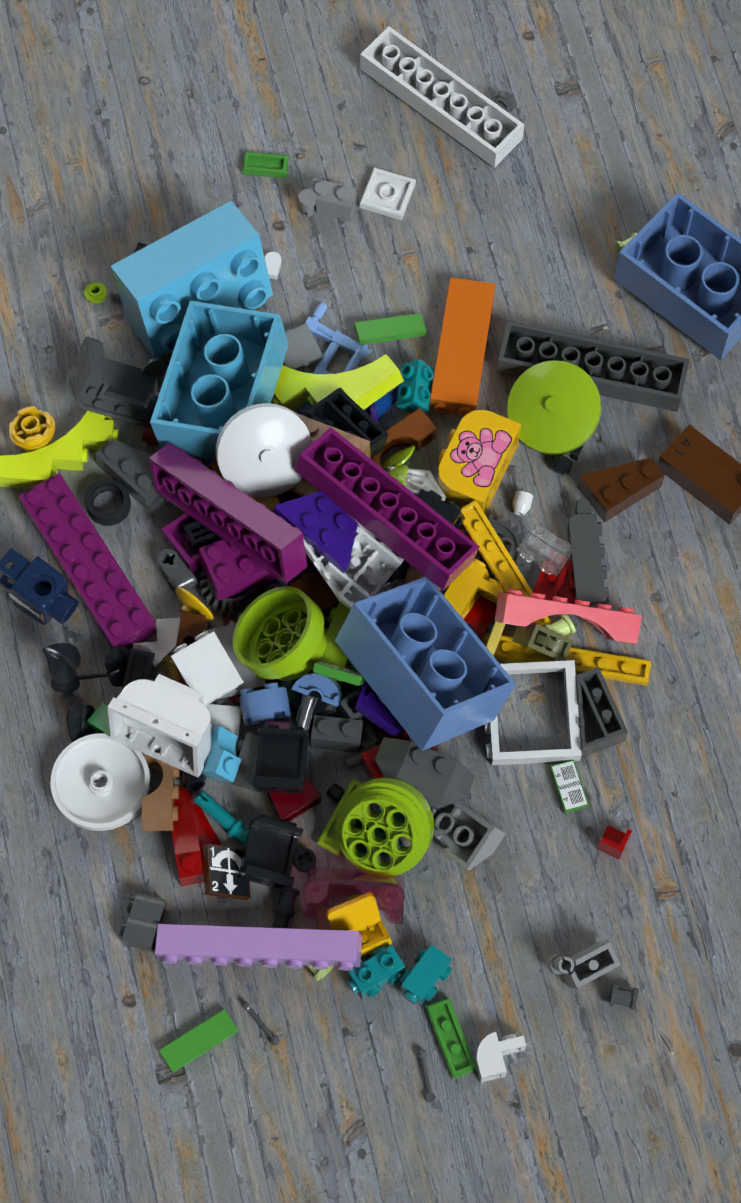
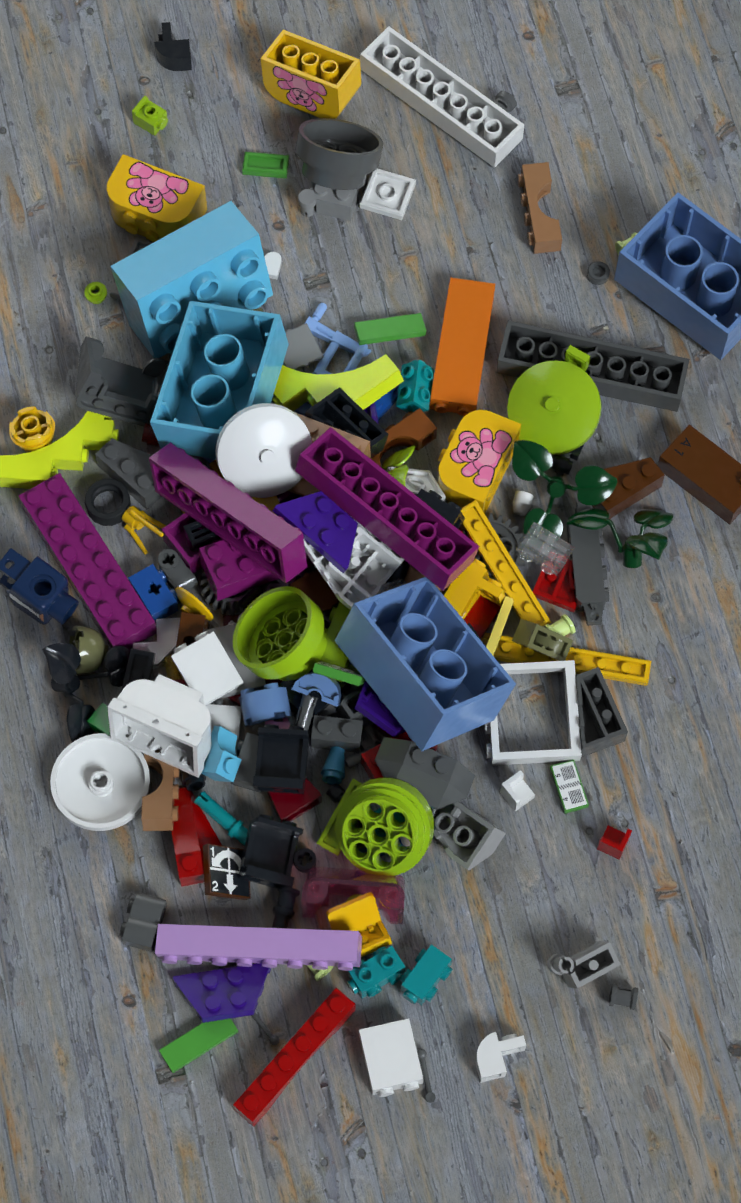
bright green tile [425,997,477,1079] -> none
coral arch [494,589,642,644] -> none
none -> olive cylinder [69,626,109,675]
none -> yellow brick [107,154,207,242]
none -> yellow plant [122,506,166,555]
none -> blue brick [128,564,180,623]
none -> lime brick [132,96,168,136]
none -> black brick [154,22,192,71]
none -> dark purple wing [173,963,271,1023]
none -> red arch [233,988,356,1127]
none -> yellow brick [260,30,361,119]
none -> dark grey wheel [295,118,383,190]
none -> dark azure cone [321,746,345,785]
none -> white brick [359,1018,423,1097]
none -> white panel [500,770,535,811]
none -> dark green plant [512,440,618,550]
none -> medium nougat arch [517,162,562,254]
none -> lime tile [564,345,590,371]
none -> dark green plant [567,508,673,568]
none -> dark grey tile [587,261,610,285]

